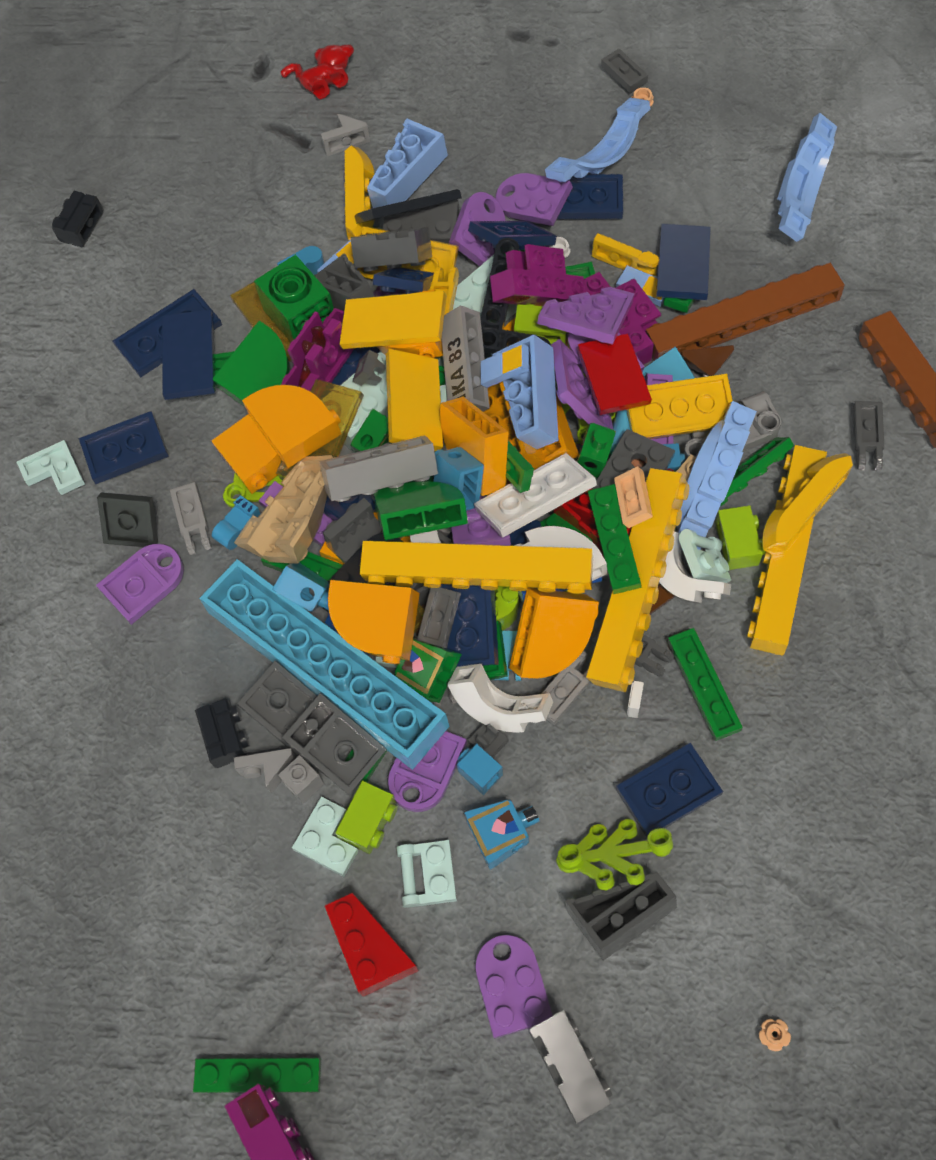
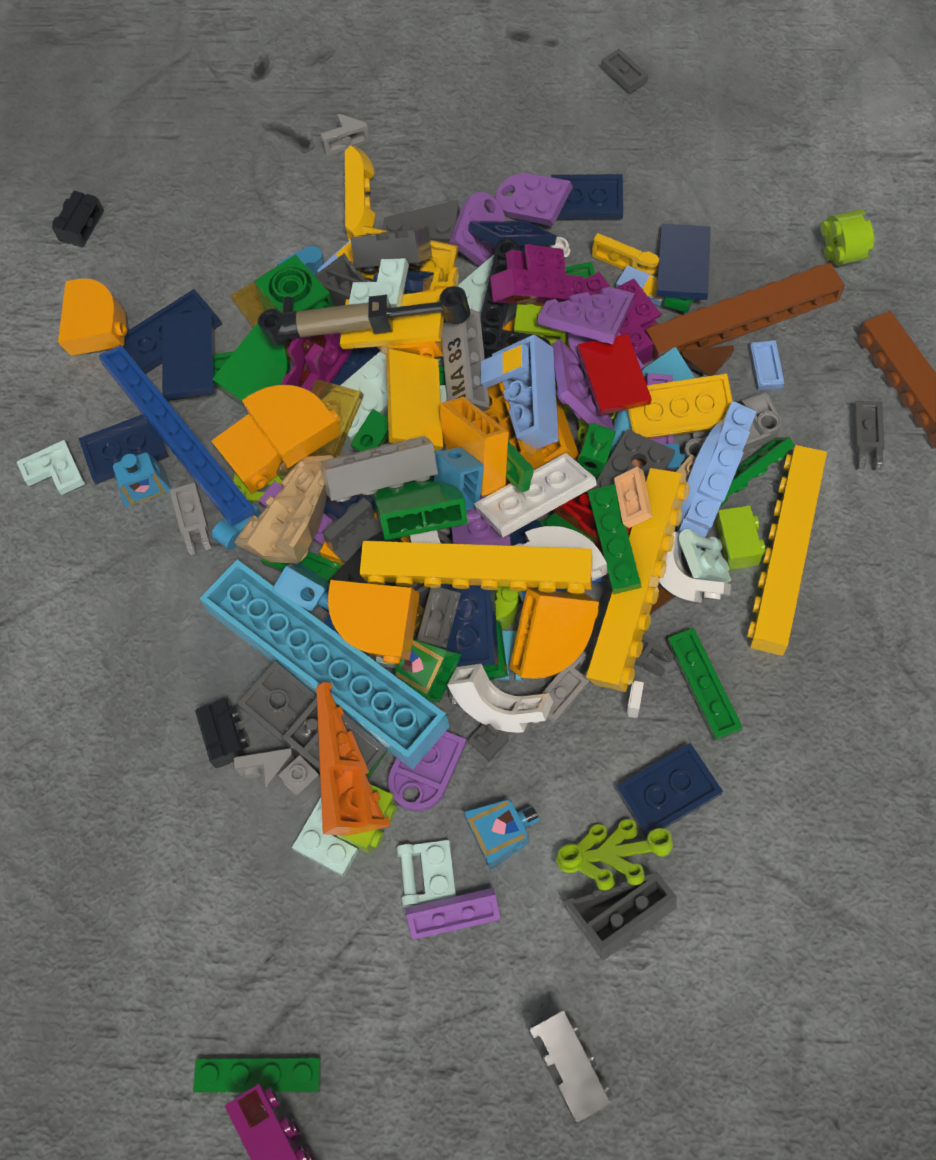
medium lavender plate [96,544,184,625] -> none
pearl dark grey tile [97,492,158,547] -> none
red animal [281,44,354,99] -> none
red wedge [325,893,419,997] -> none
dark grey tile [352,350,386,386] -> none
black tile [354,189,462,224] -> none
light blue wedge [367,118,448,208] -> none
dark azure brick [457,744,503,795] -> none
medium lavender plate [476,935,553,1039] -> none
light blue piece [545,98,651,182] -> none
light nougat plate [631,87,654,107] -> none
light nougat plate [759,1019,791,1051] -> none
yellow brick [763,453,853,555] -> none
light blue piece [777,113,837,242] -> none
none -> light orange brick [58,279,127,356]
none -> blue plate [99,345,255,526]
none -> dark azure torso [113,452,171,508]
none -> black piece [258,286,470,346]
none -> orange wedge [316,682,391,836]
none -> light aqua plate [348,258,409,307]
none -> medium lavender plate [405,888,501,940]
none -> light blue tile [749,340,785,391]
none -> lime brick [820,209,874,266]

